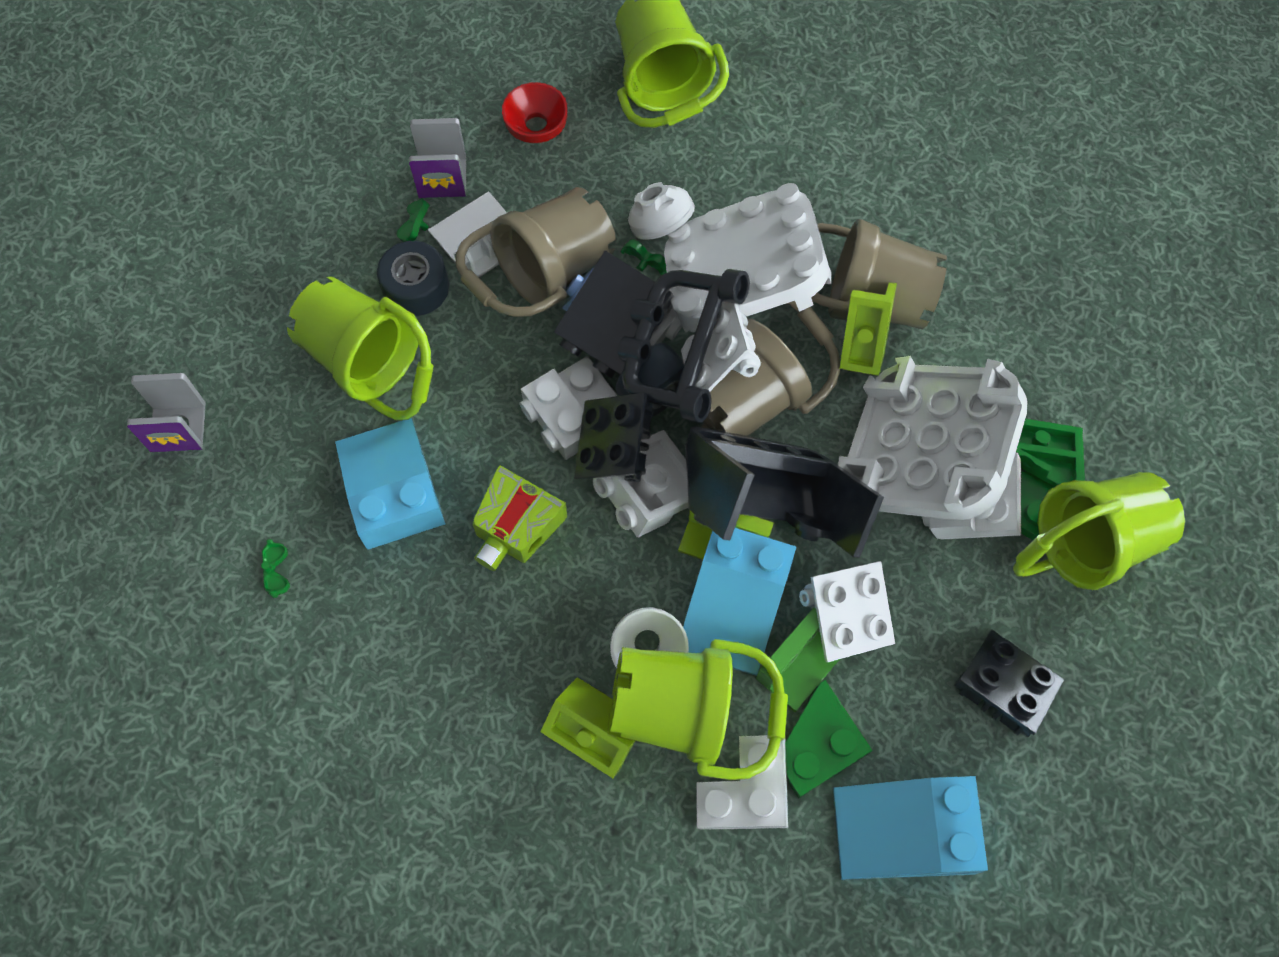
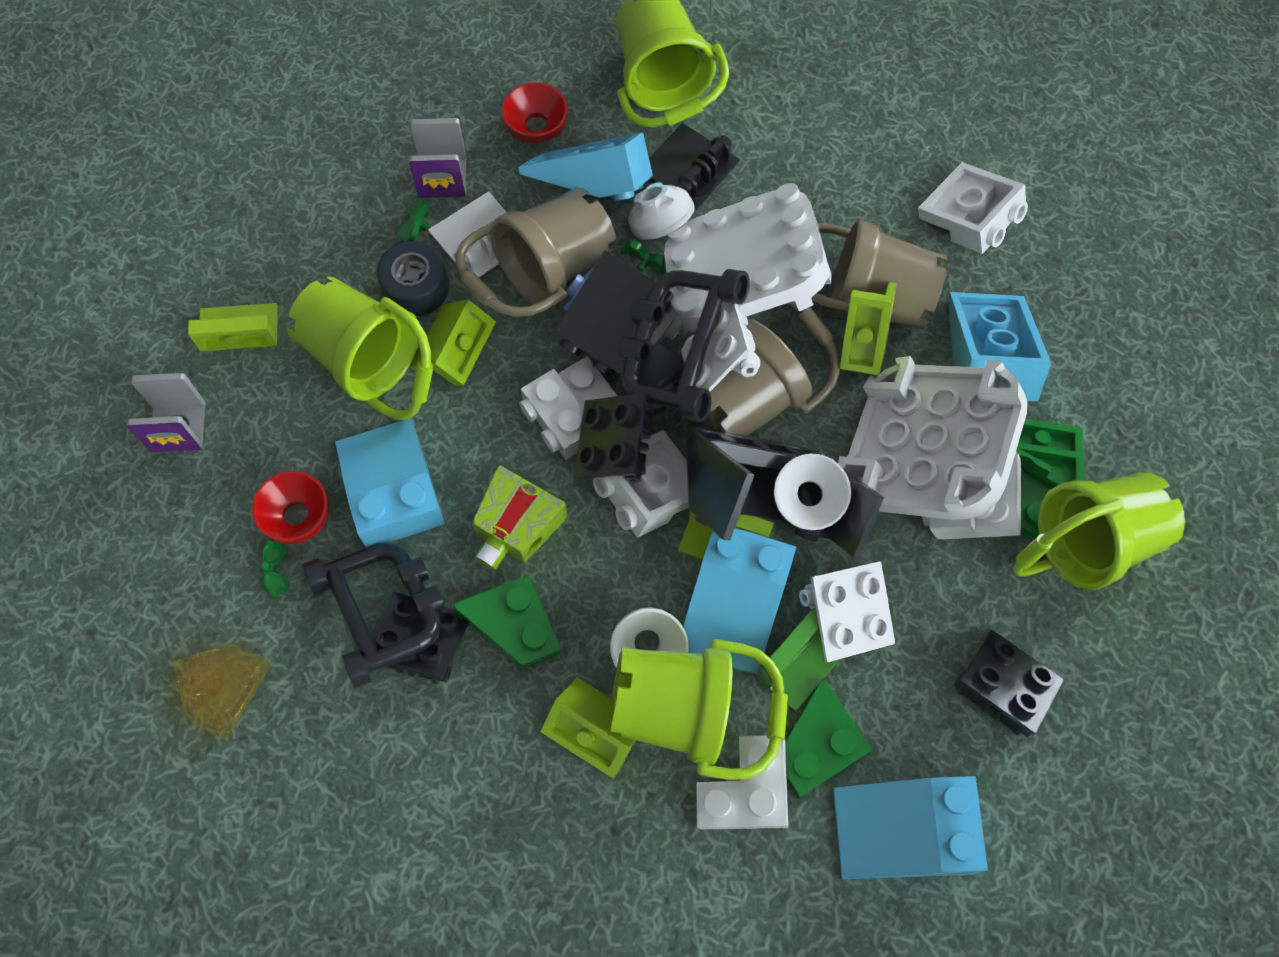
none -> clear yellow plate [173,643,273,740]
none -> lime panel [188,303,278,351]
none -> red piece [252,471,329,545]
none -> black bar [302,543,445,689]
none -> black hinge [371,592,469,684]
none -> lime panel [410,299,496,386]
none -> green wing [454,576,562,670]
none -> medium azure slope [518,132,653,201]
none -> black hinge [649,123,740,210]
none -> white piece [774,454,851,530]
none -> white plate [918,162,1028,254]
none -> medium azure slope [948,292,1051,401]

